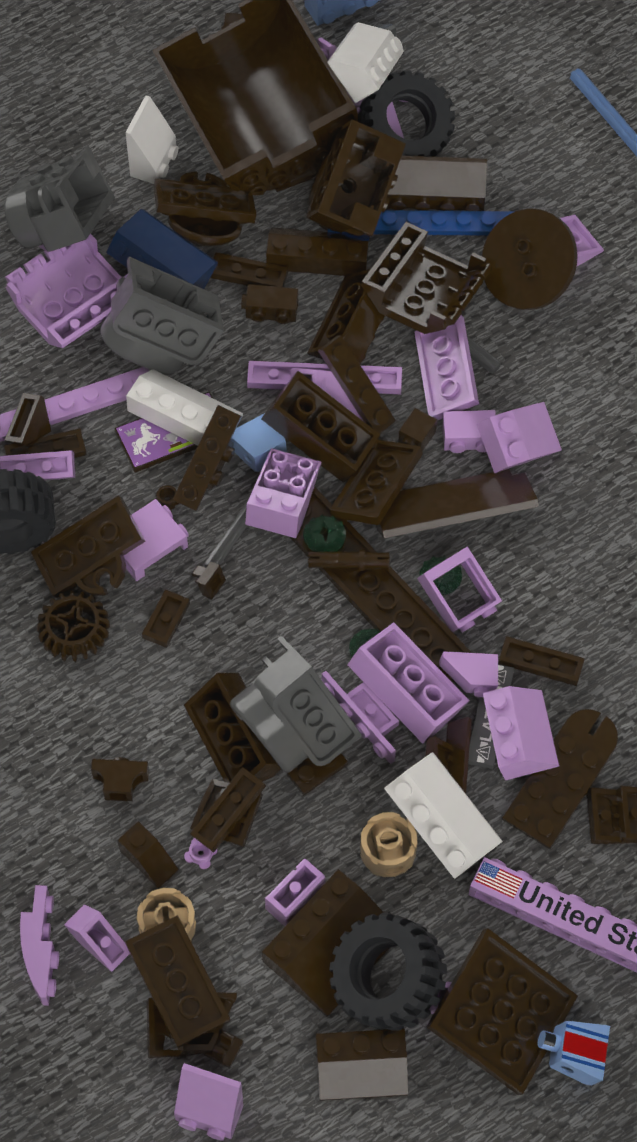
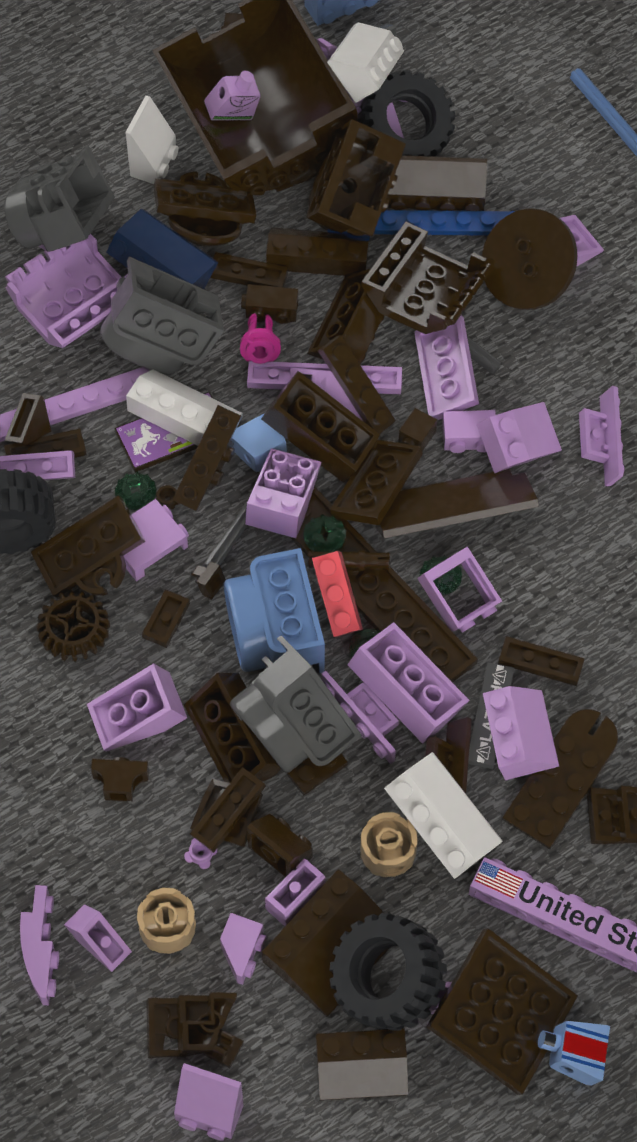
dark brown slope [118,821,179,889] -> none
dark brown plate [125,915,231,1049] -> none
lavender slope [439,652,498,697] -> none
none -> lavender slope [87,663,187,752]
none -> clear green gear [115,471,157,510]
none -> lavender torso [204,71,260,120]
none -> lavender slope [220,913,267,985]
none -> medium blue brick [224,548,325,673]
none -> dark pink piece [240,313,281,364]
none -> dark brown slope [247,814,313,877]
none -> coral brick [312,551,363,637]
none -> lavender bracket [579,386,624,486]

